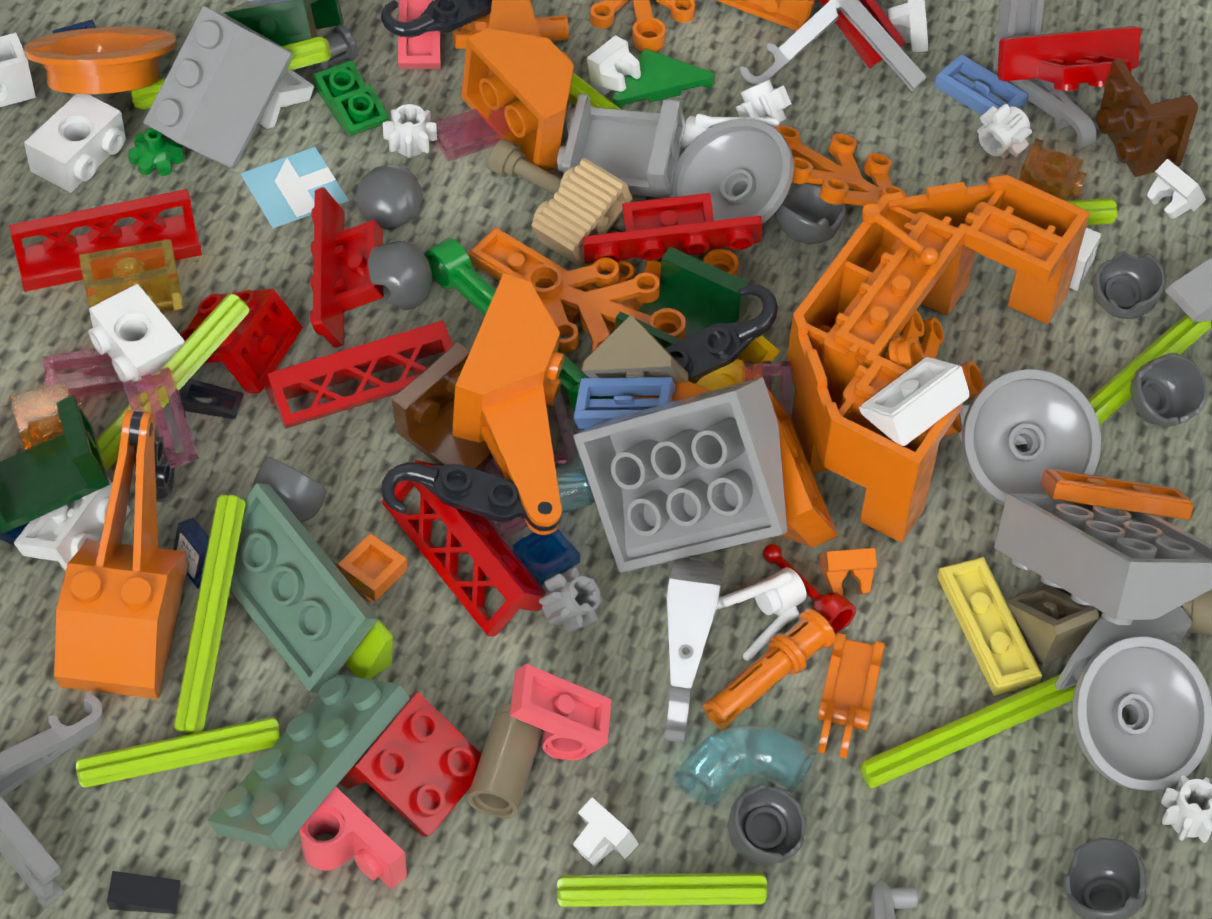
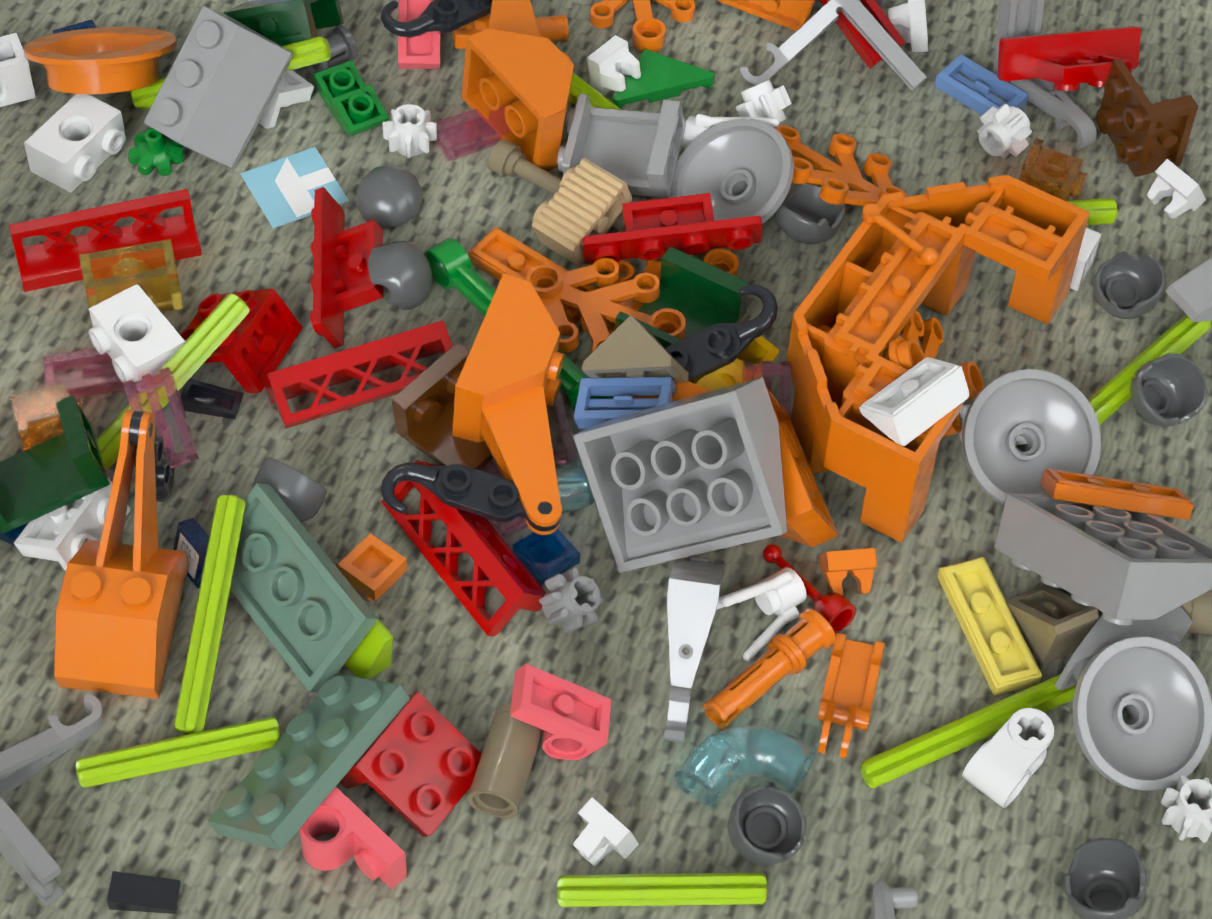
none -> white piece [962,708,1054,808]

